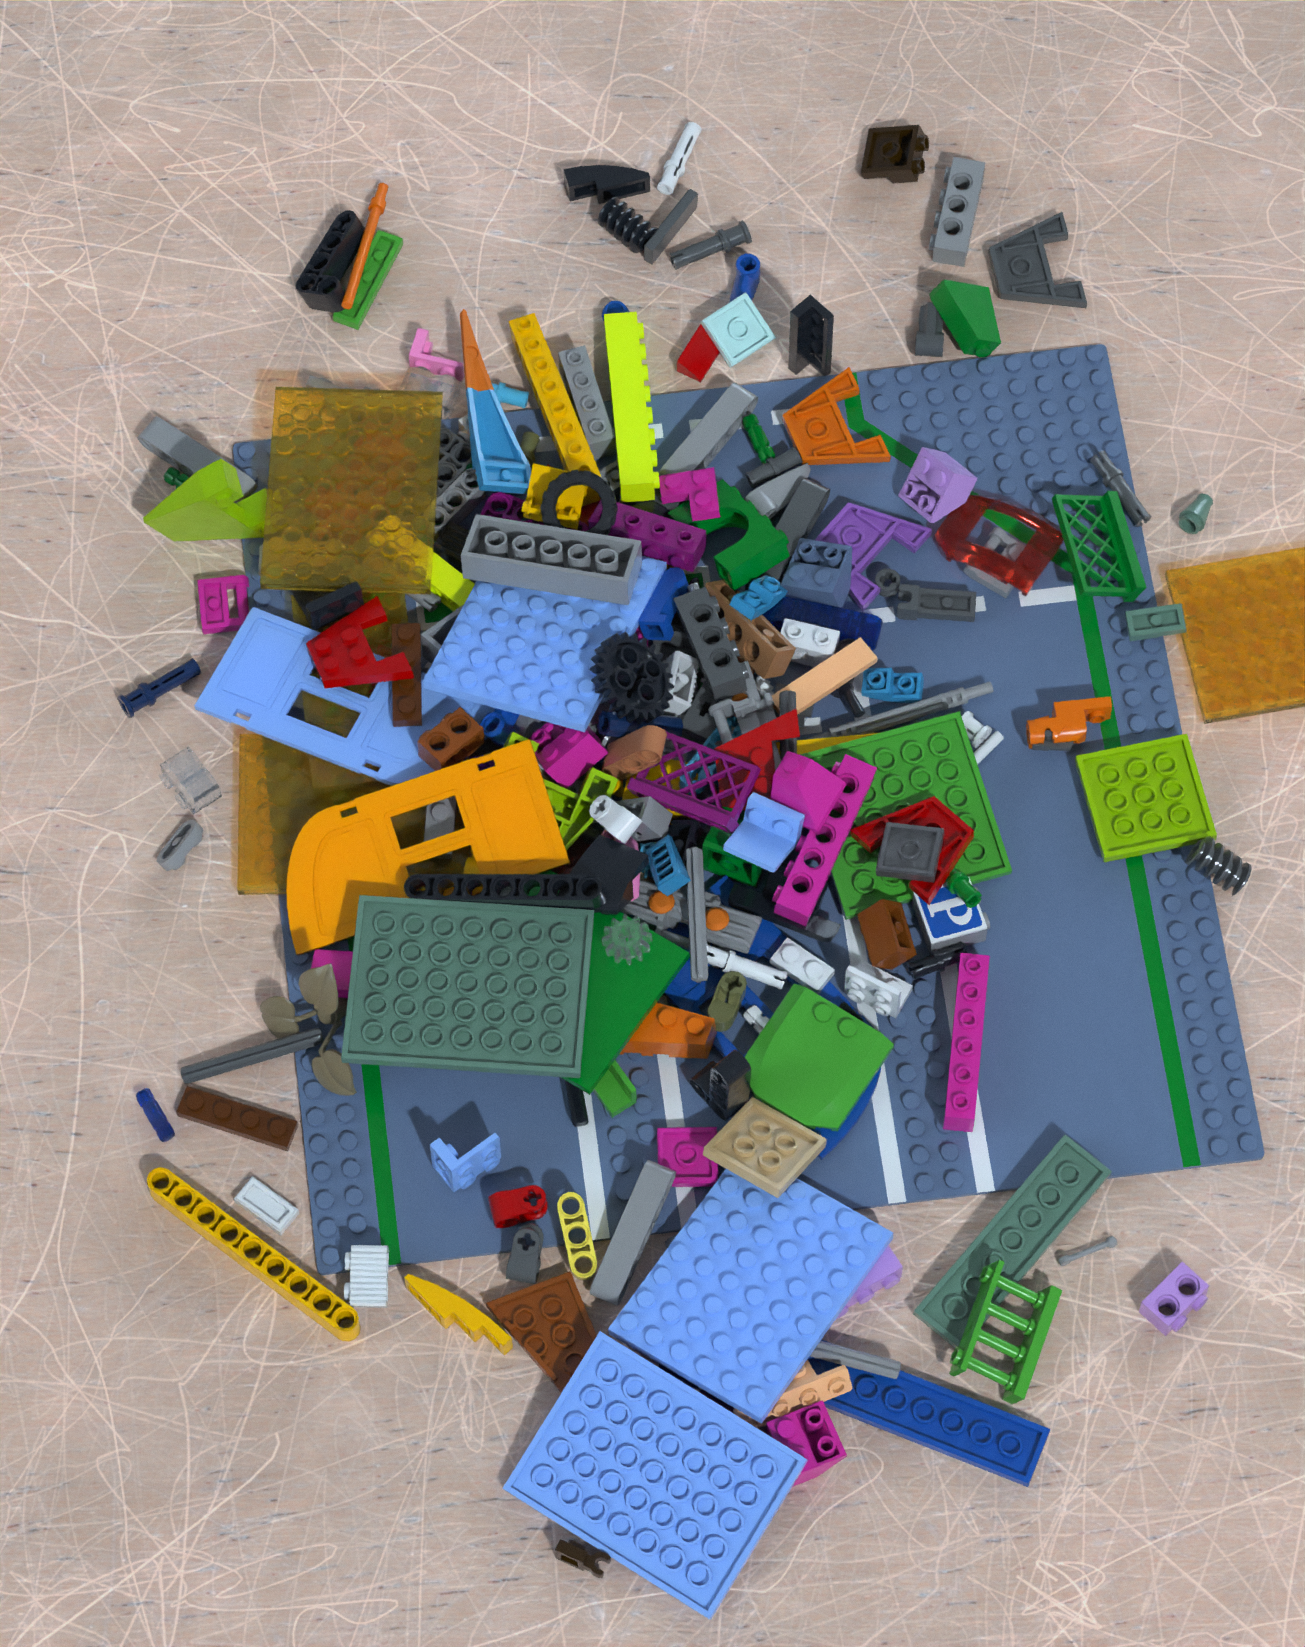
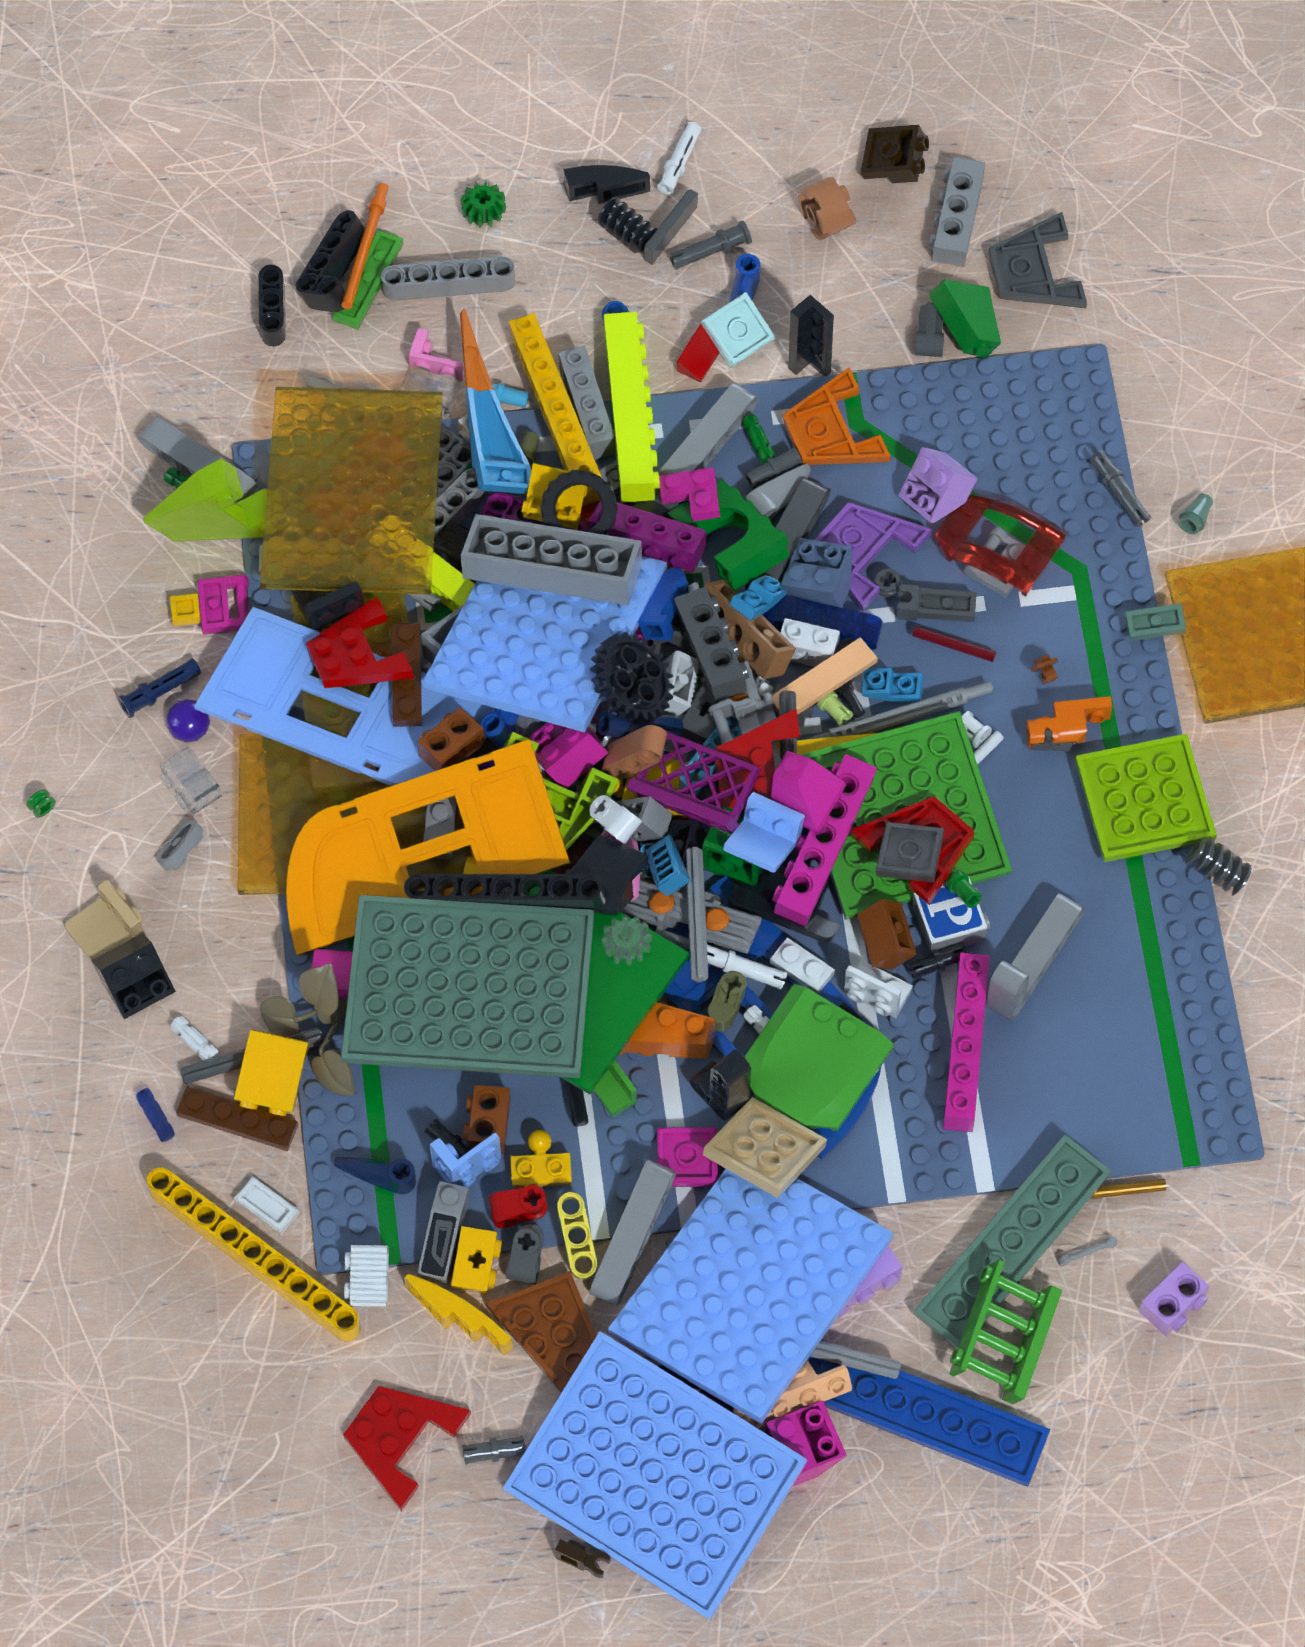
green fence [1052,491,1147,602] -> none
none -> green bush [26,789,56,818]
none -> tan bracket [65,880,144,964]
none -> black slope [92,933,176,1019]
none -> dark purple hair [166,699,210,743]
none -> yellow plate [170,593,201,626]
none -> white axle [170,1016,219,1061]
none -> yellow brick [234,1029,310,1116]
none -> black beam [258,264,286,347]
none -> dark blue piece [334,1157,416,1194]
none -> red wing [343,1386,471,1512]
none -> light grey beam [381,256,515,300]
none -> slope [417,1181,470,1283]
none -> black pin [424,1118,470,1160]
none -> yellow brick [451,1226,502,1294]
none -> green gear [460,180,506,228]
none -> dark grey pin [462,1436,526,1464]
none -> dark orange brick [463,1085,511,1154]
none -> yellow plate [510,1130,572,1188]
none -> nougat brick [798,177,856,240]
none -> yellowish green pin [817,691,853,725]
none -> dark red bar [912,626,997,662]
none -> light grey beam [987,893,1085,1021]
none -> dark orange plate [1030,655,1058,685]
none -> pearl gold bar [1090,1179,1166,1199]

